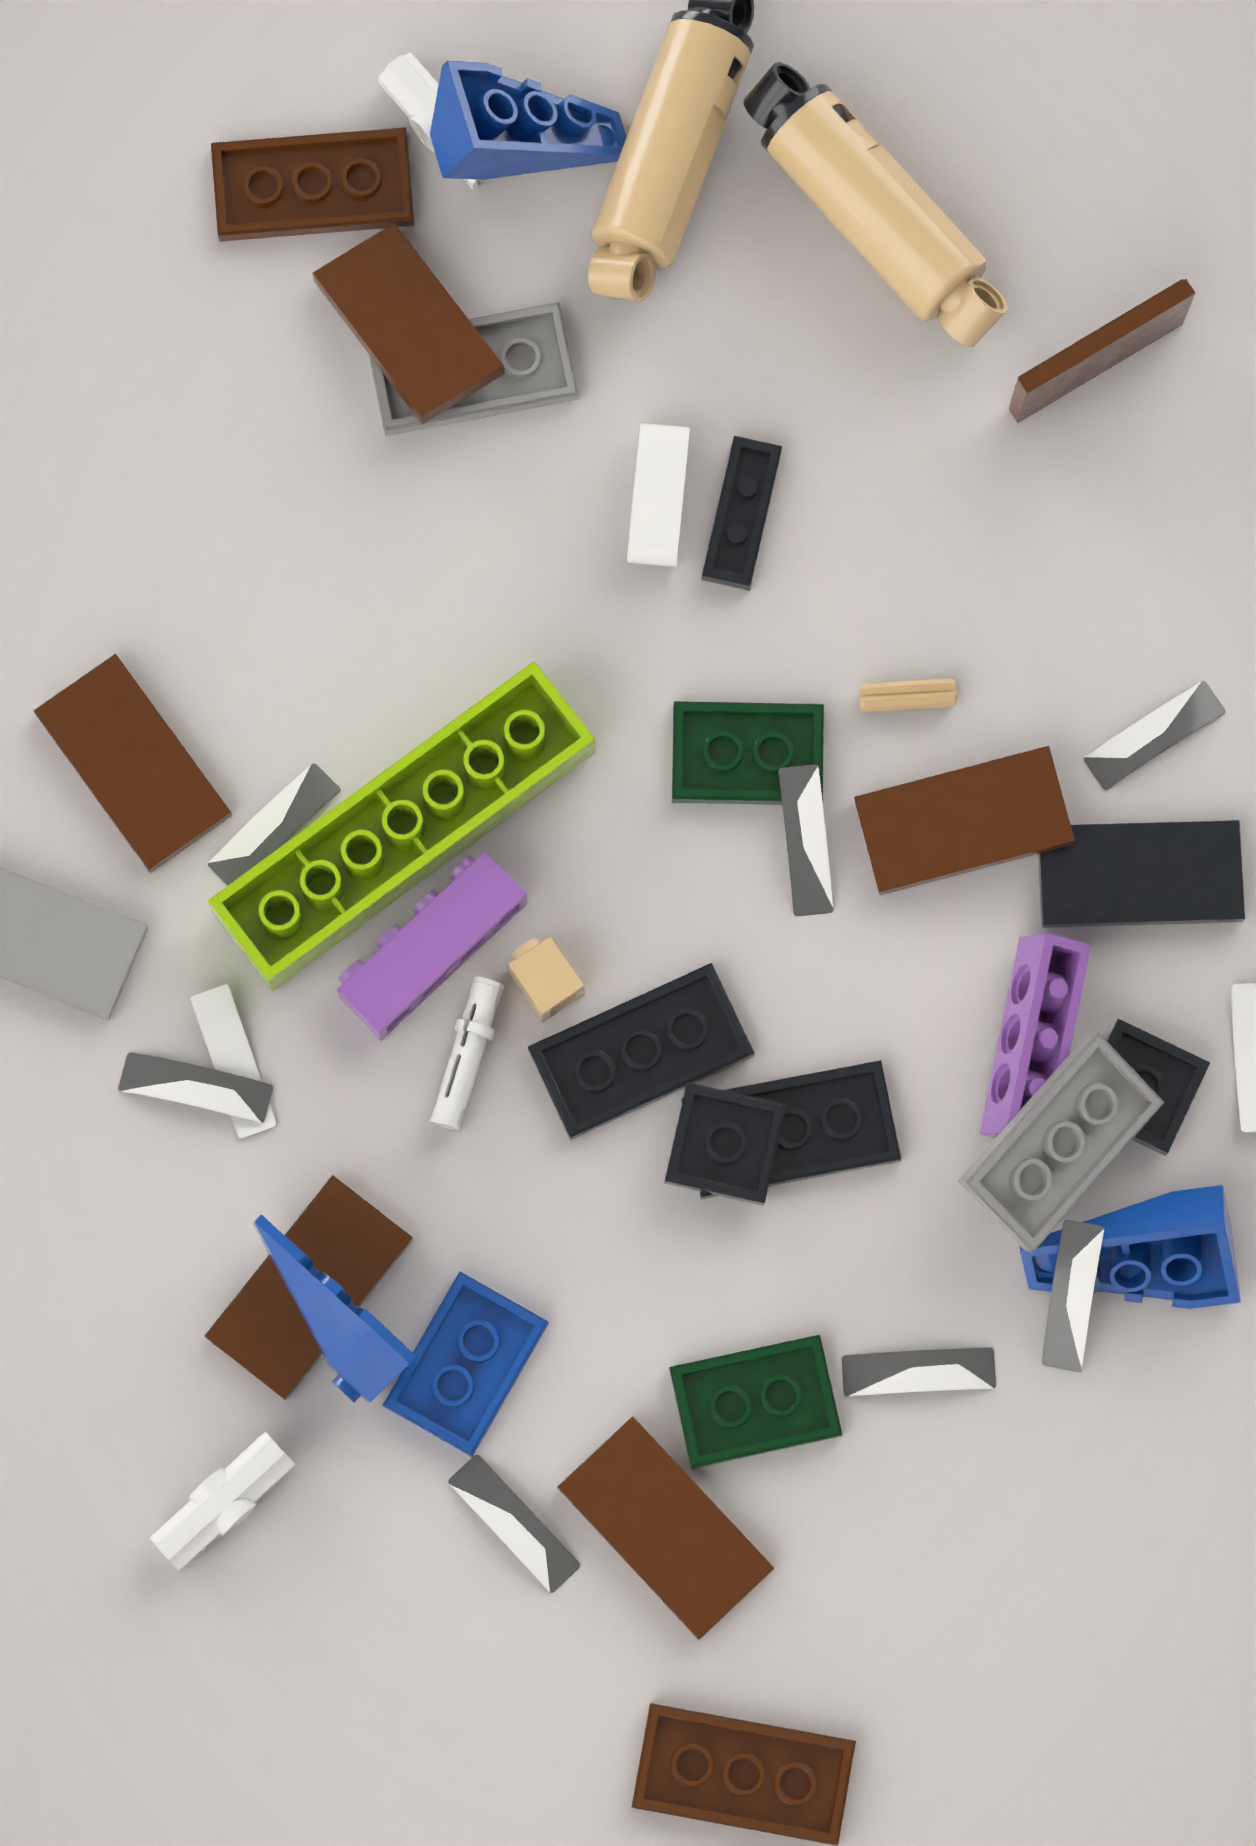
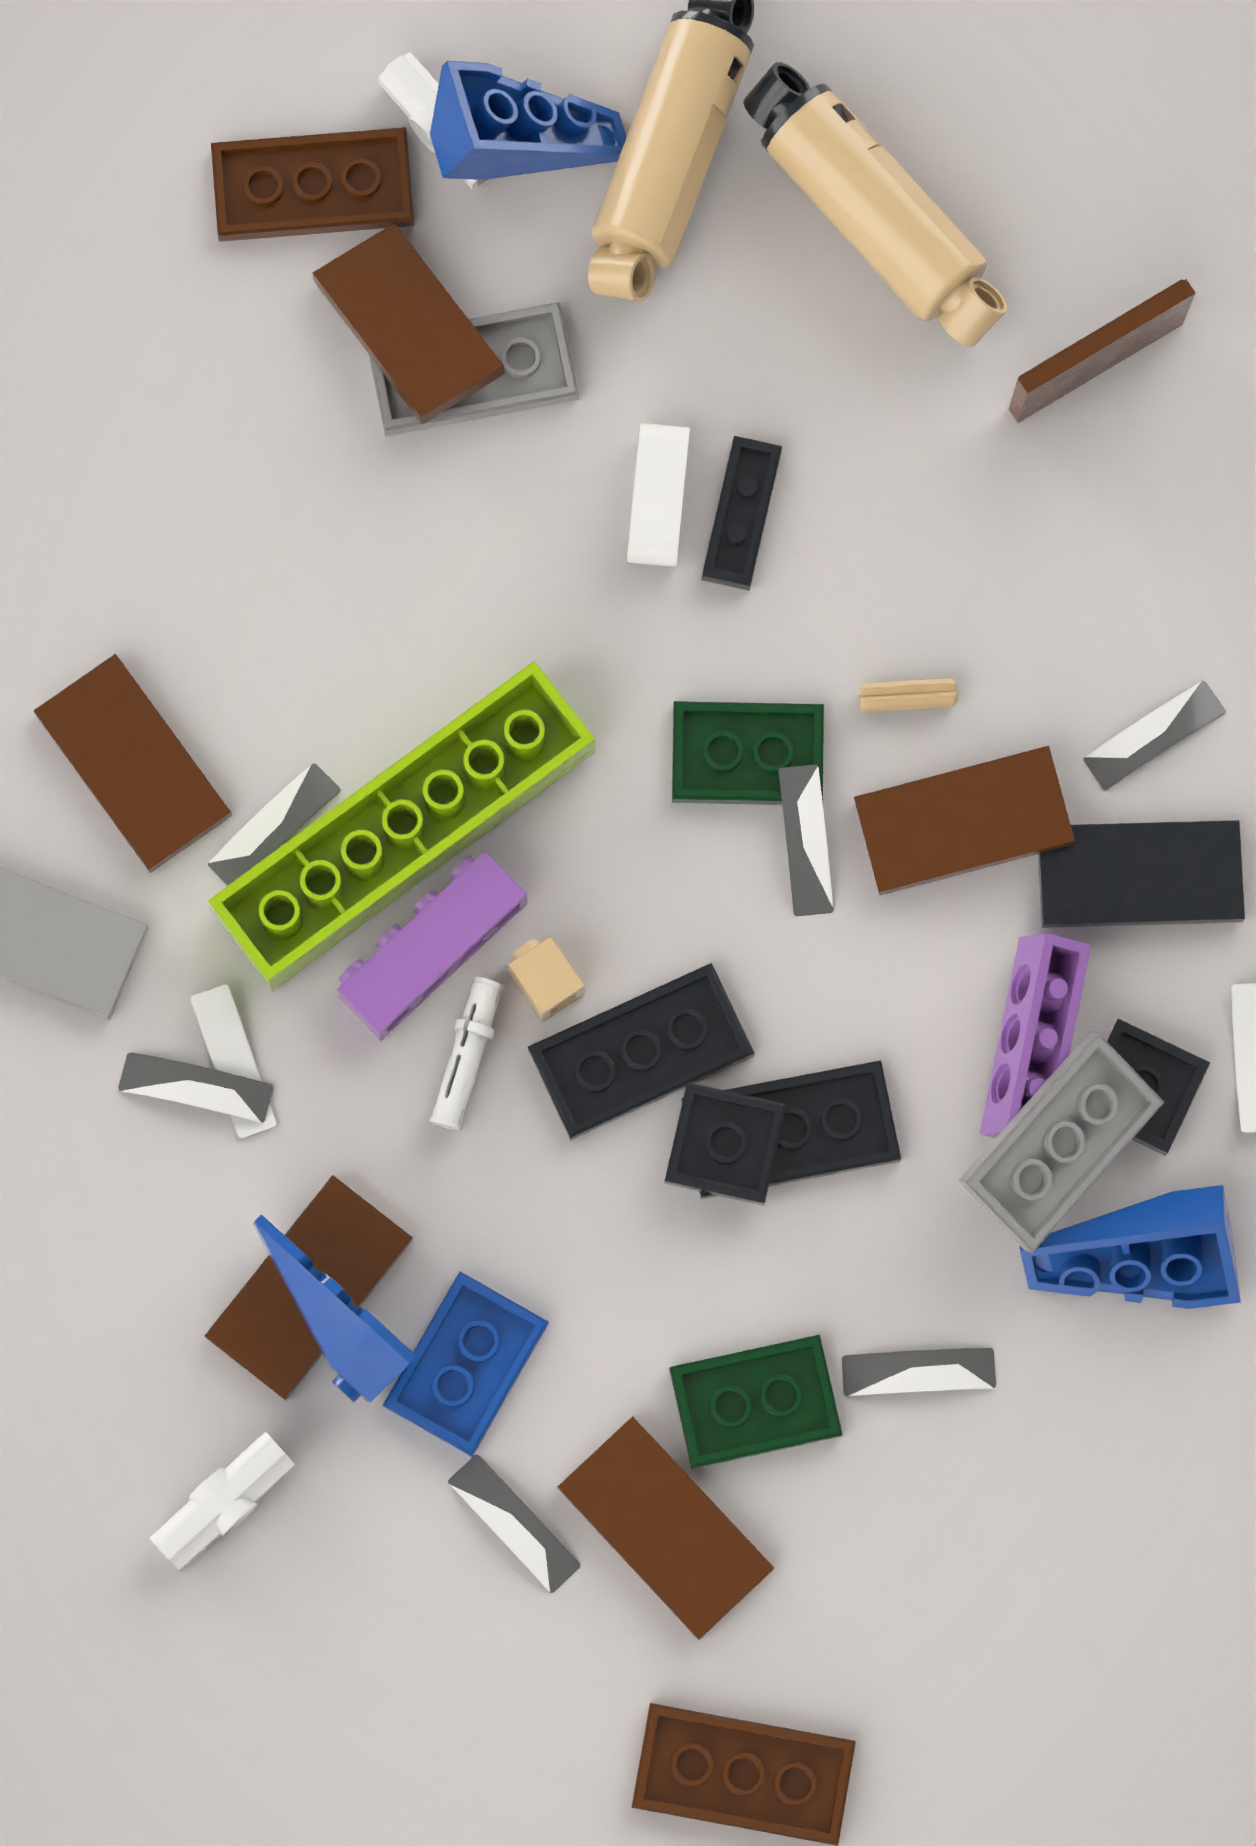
sticker [1042,1220,1104,1372] -> none

